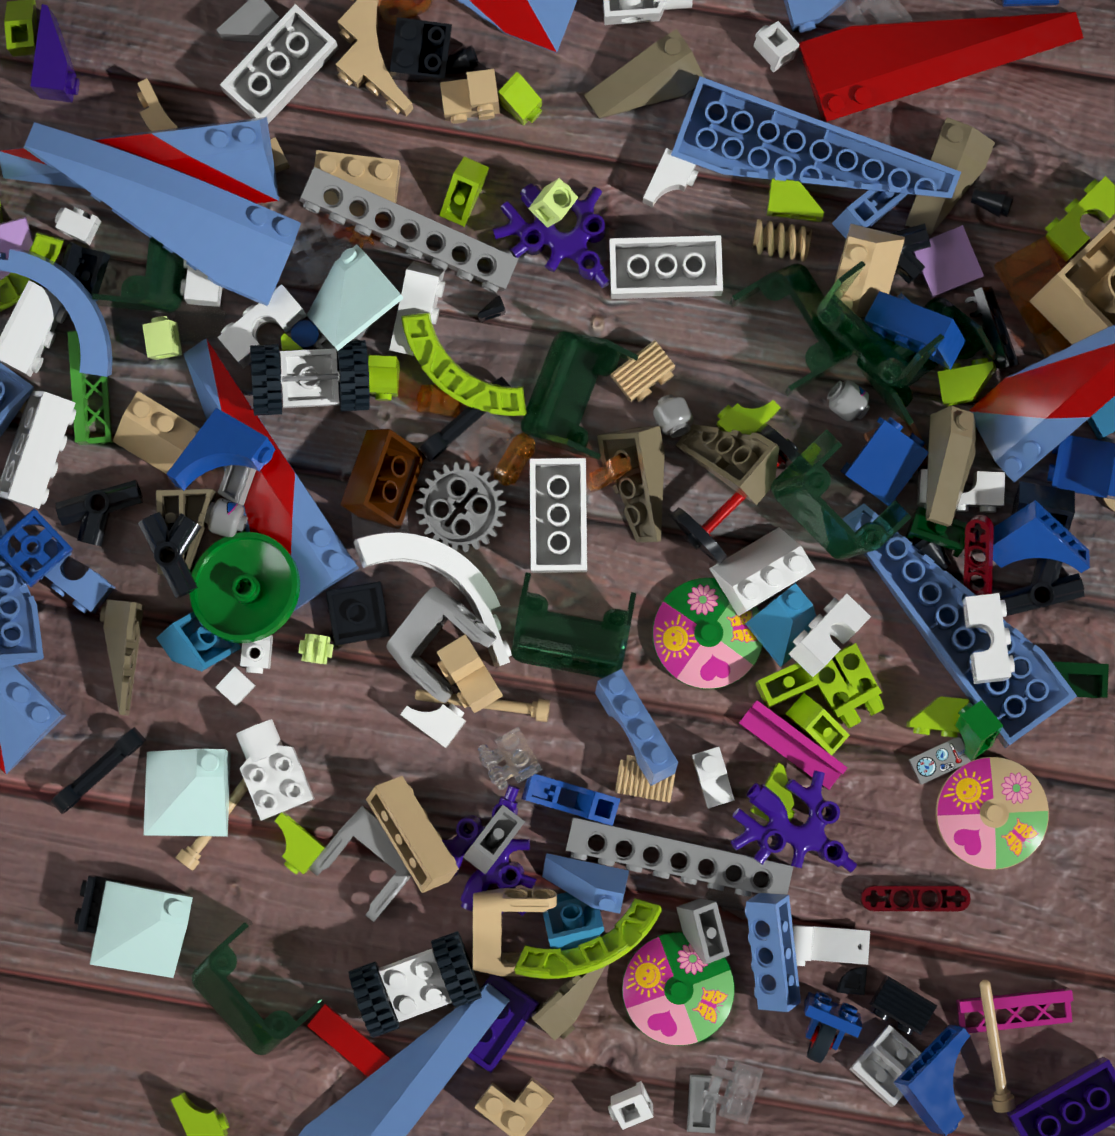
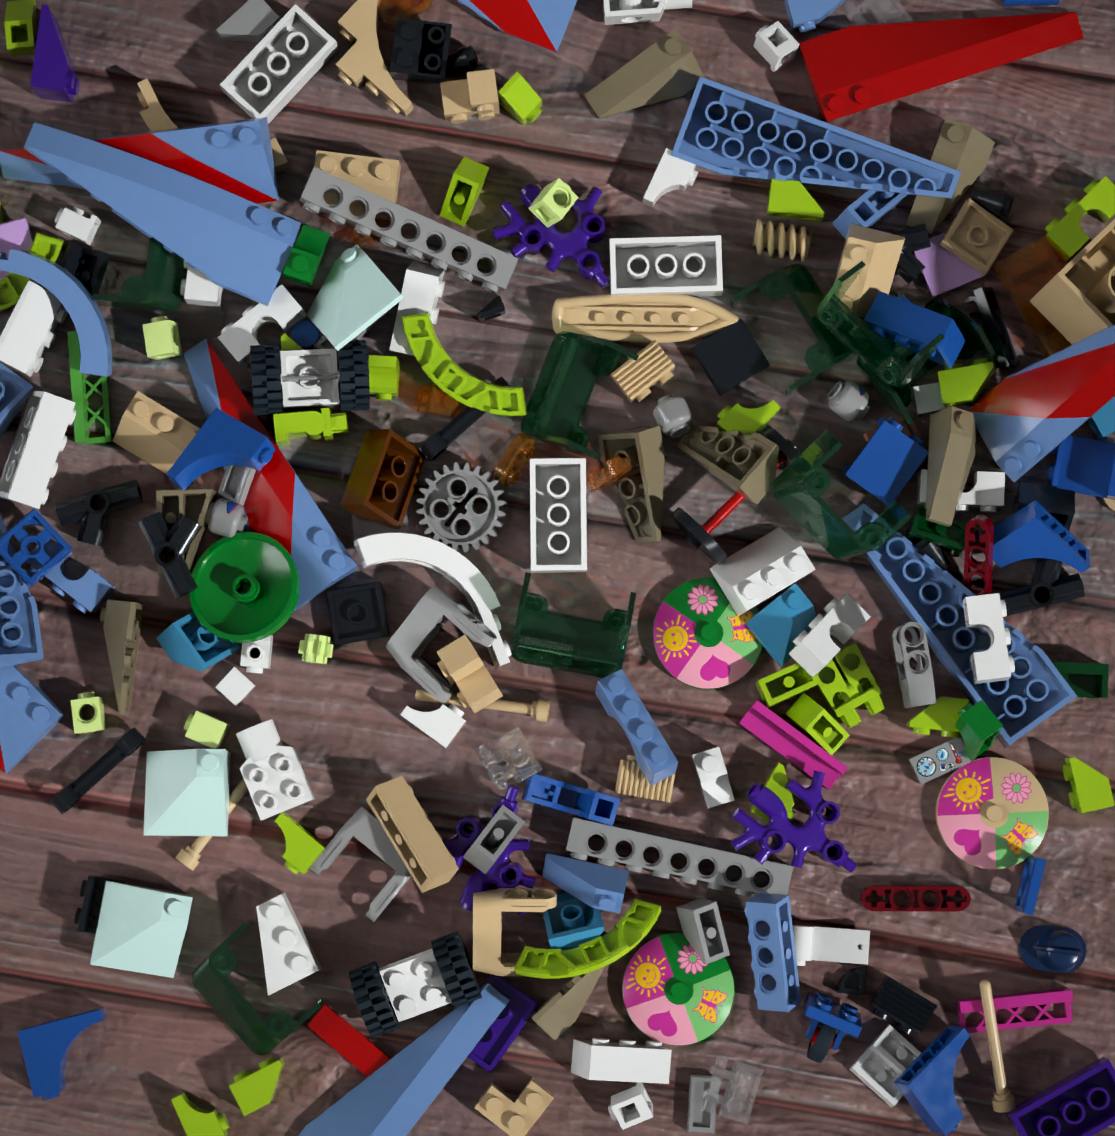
none -> blue arch [17,1008,106,1100]
none -> yellowish green brick [70,692,107,734]
none -> yellowish green brick [184,711,230,749]
none -> lime slope [229,1056,284,1116]
none -> white wedge [256,893,321,996]
none -> lime hips [273,408,349,447]
none -> green arch [283,225,330,287]
none -> tan piece [552,293,739,343]
none -> white wedge [571,1038,672,1084]
none -> black slope [691,319,770,396]
none -> light grey connector [891,622,936,708]
none -> white tile [912,382,945,415]
none -> tan tile [939,198,1014,276]
none -> blue piece [1014,856,1046,915]
none -> dark blue piece [1019,925,1087,973]
none -> lime slope [1062,757,1115,813]

